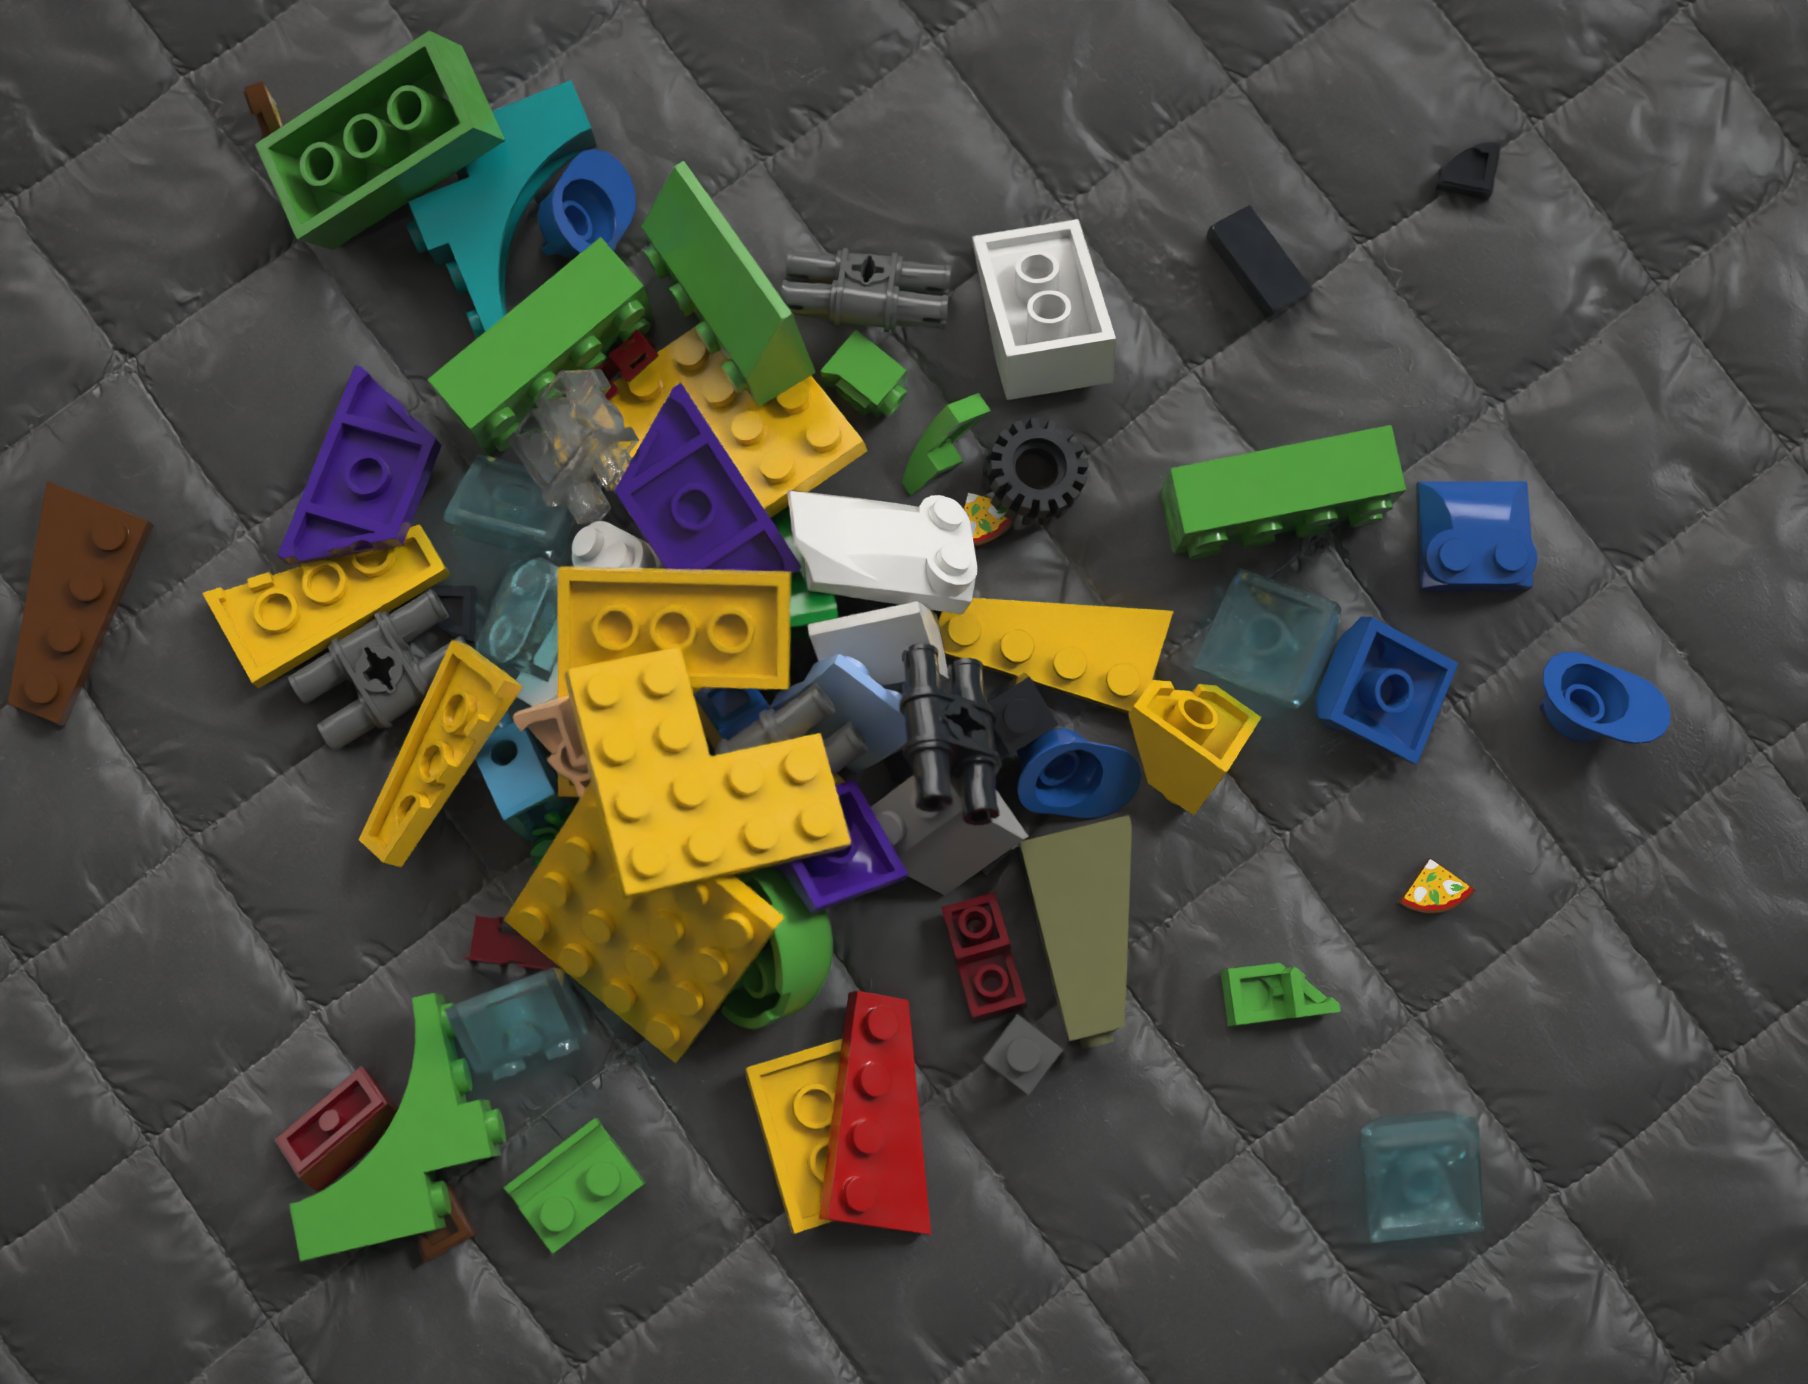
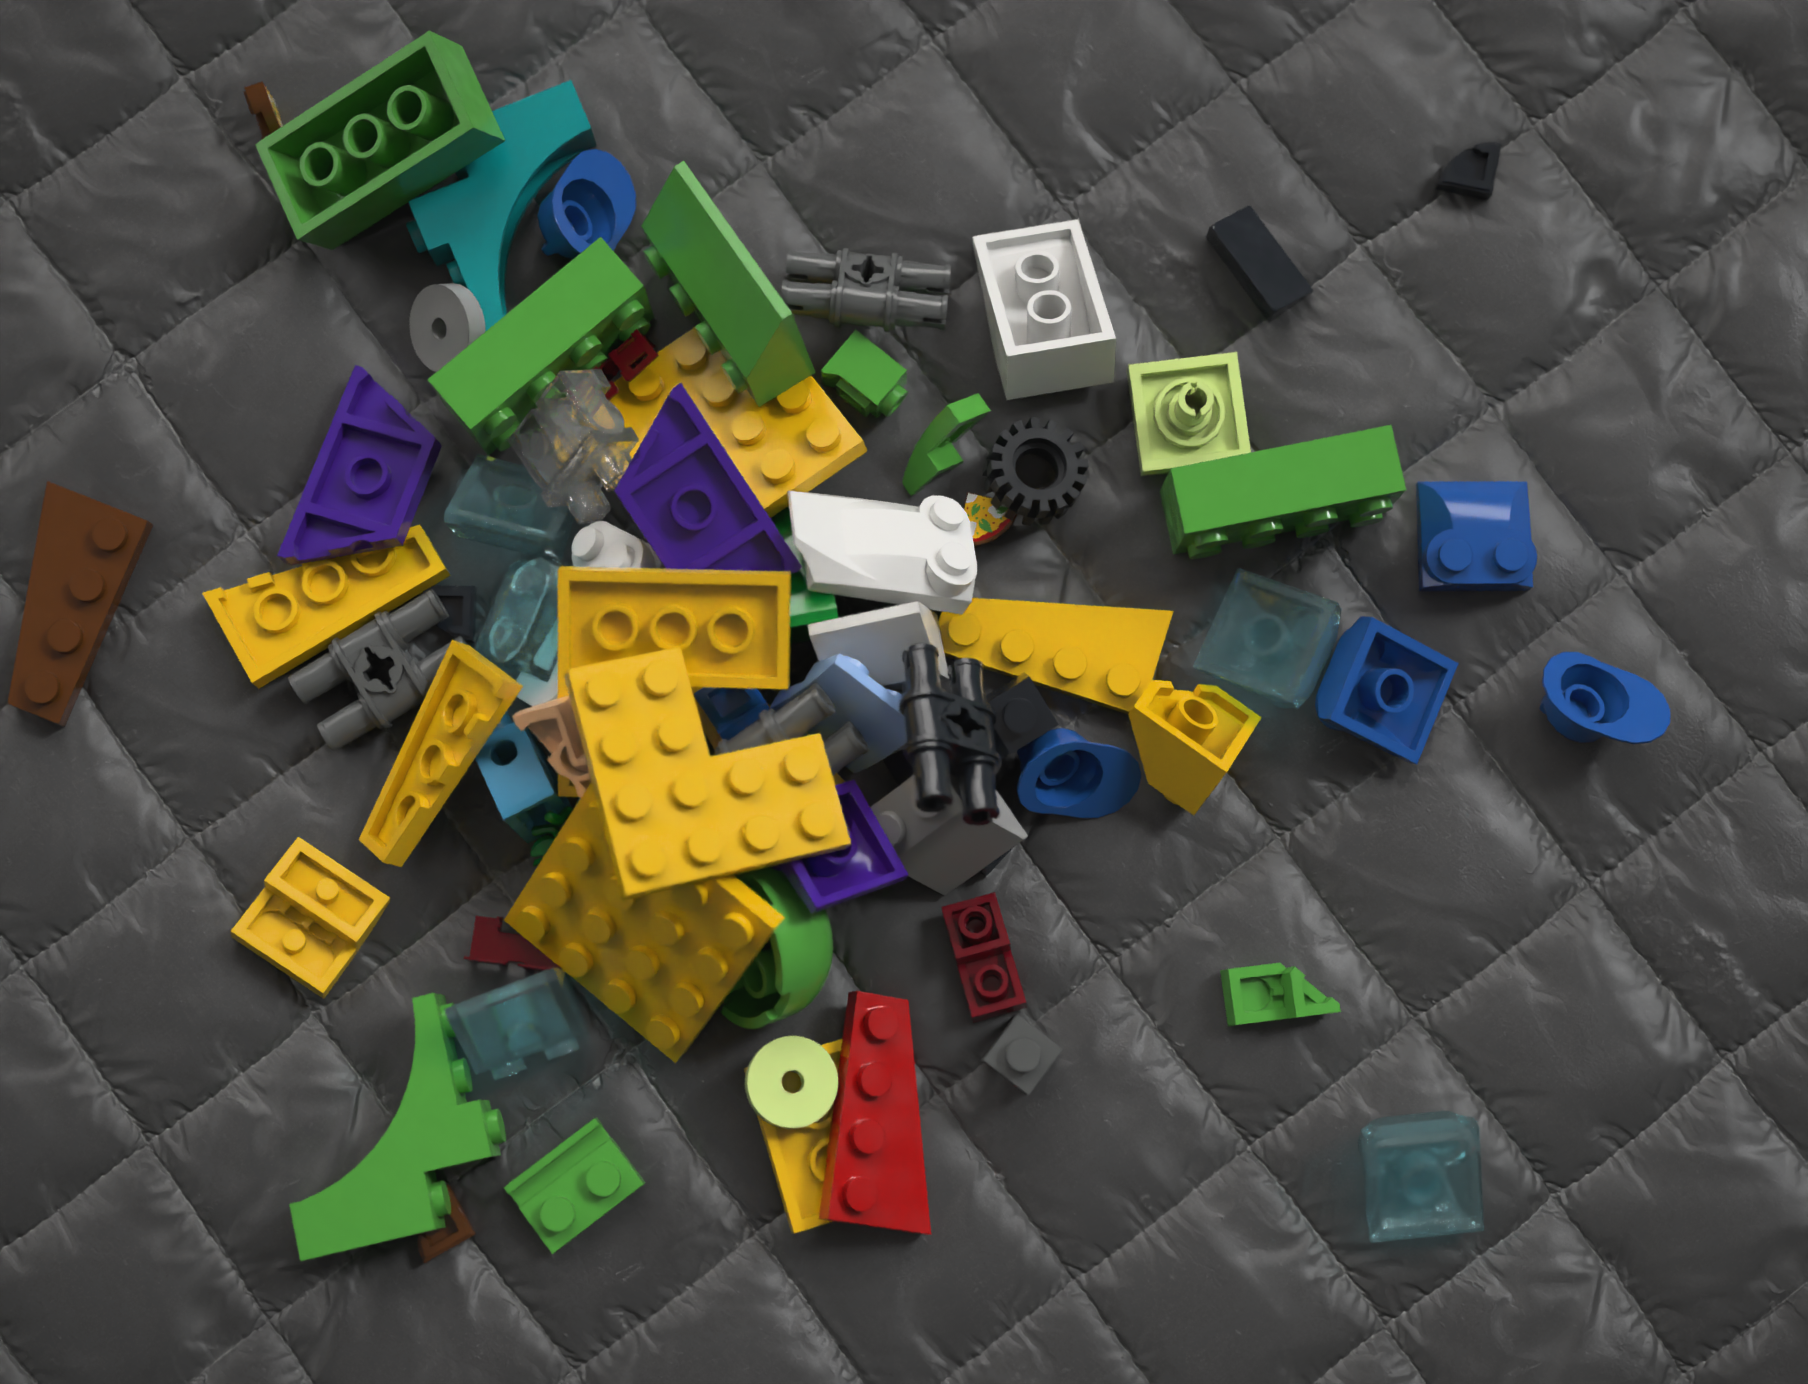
dark red slope [274,1066,398,1191] -> none
olive slope [1017,815,1132,1049] -> none
tile [1396,858,1476,914] -> none
none -> yellow slope [231,837,390,999]
none -> light grey piece [409,283,486,372]
none -> yellowish green piece [745,1036,838,1129]
none -> yellowish green plate [1127,352,1251,476]

